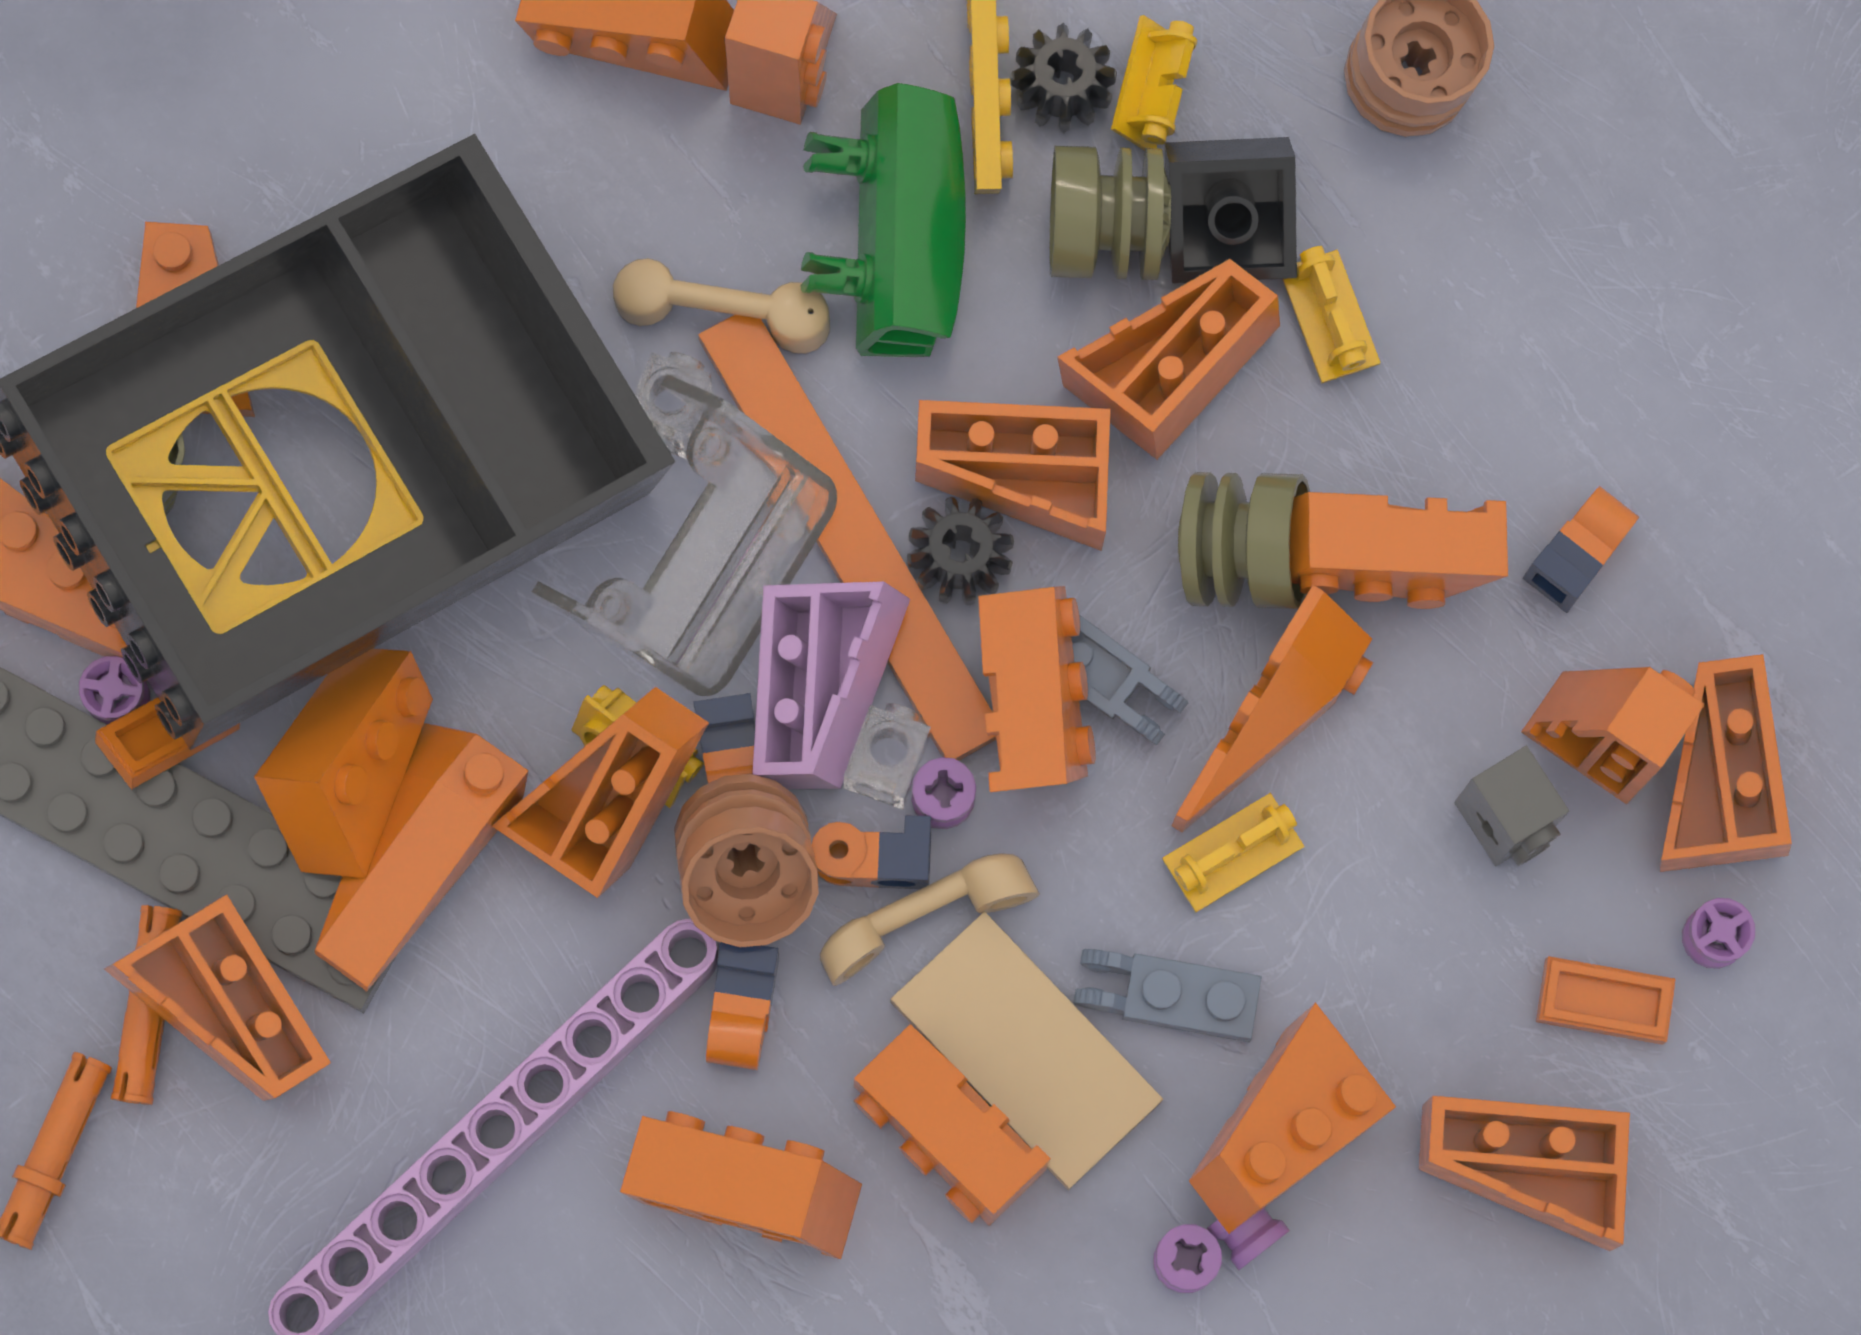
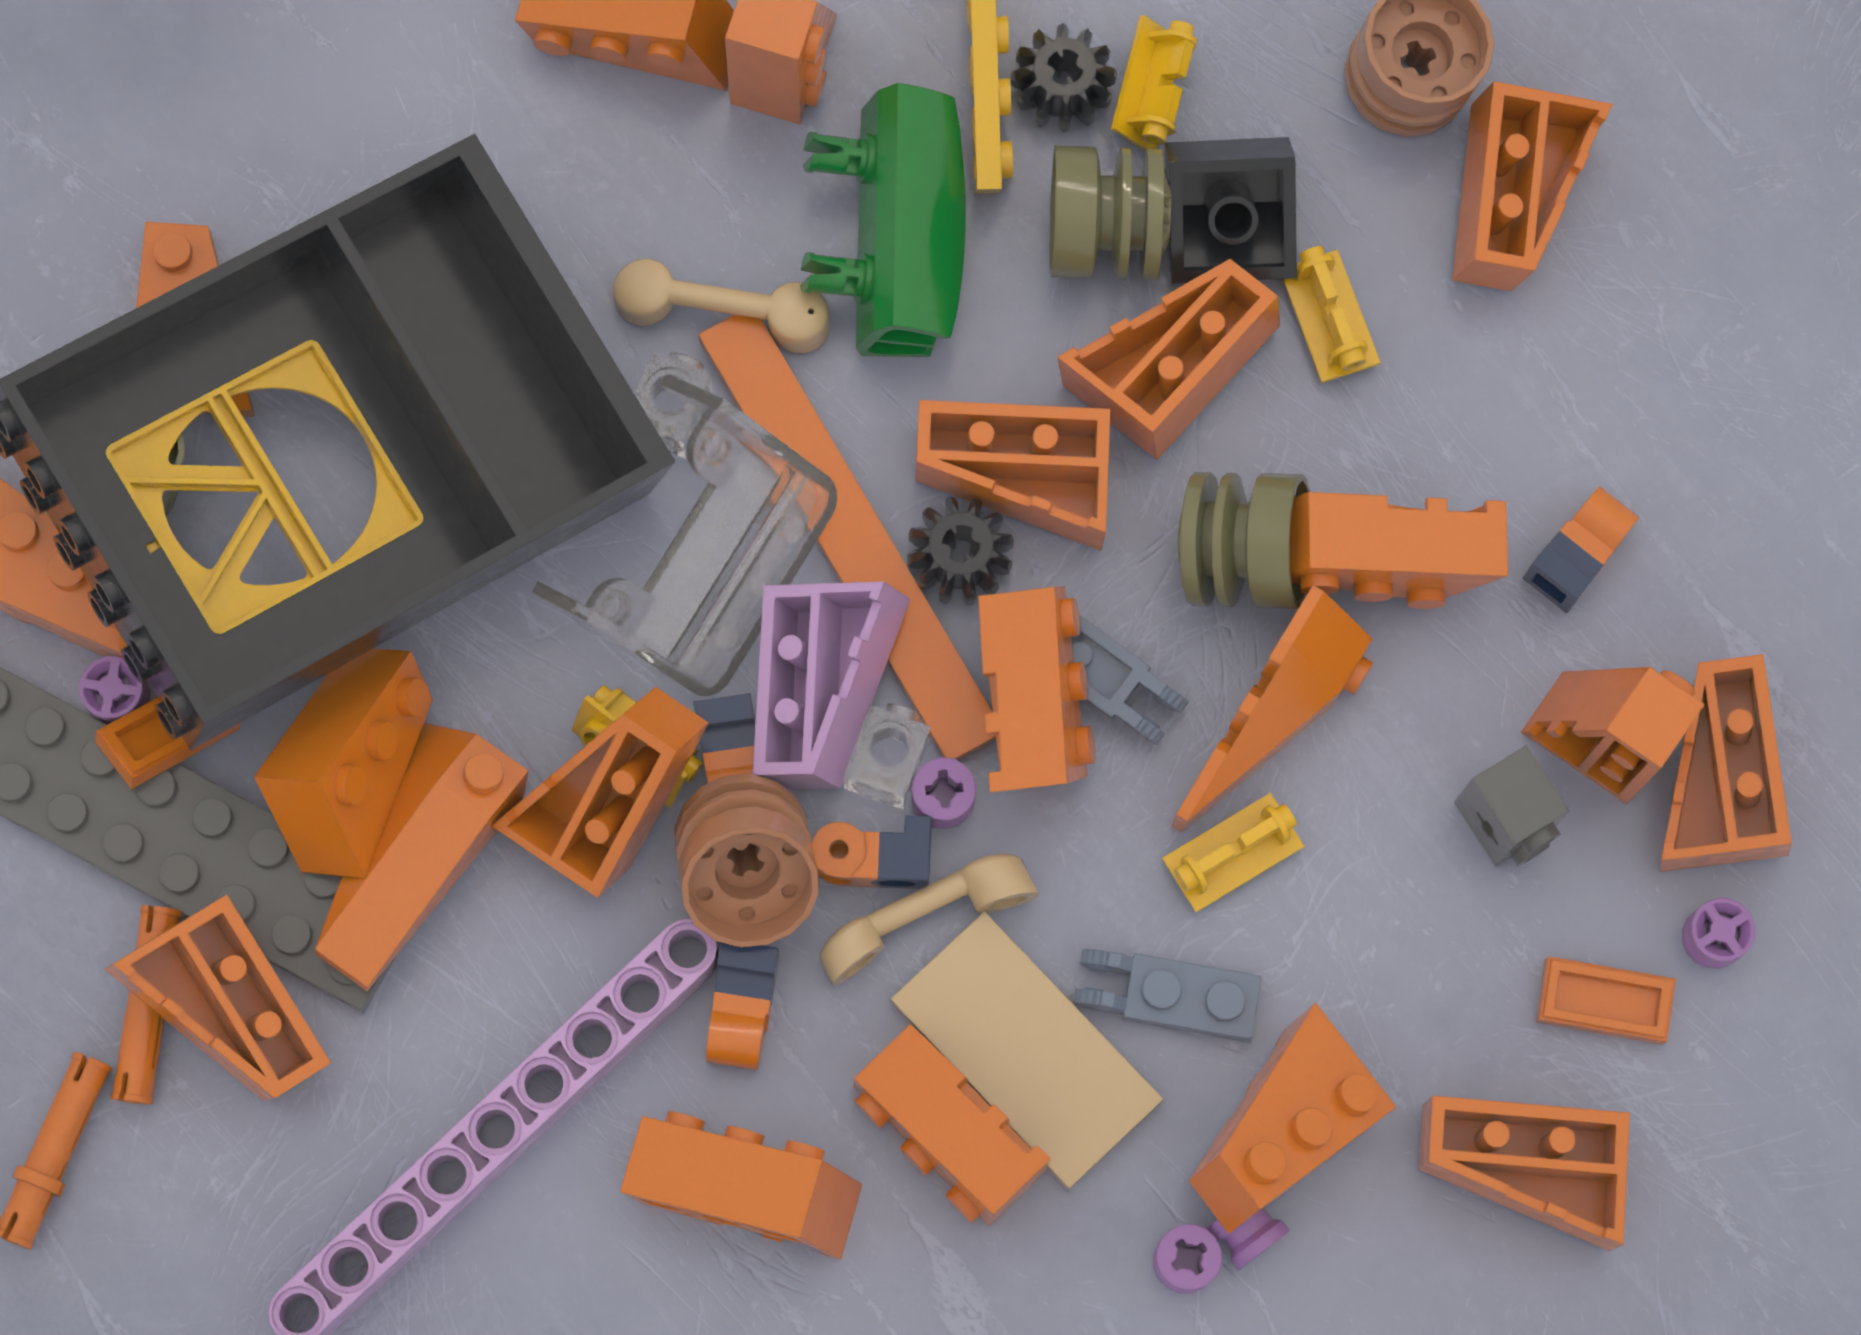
none -> orange wedge [1452,81,1613,291]

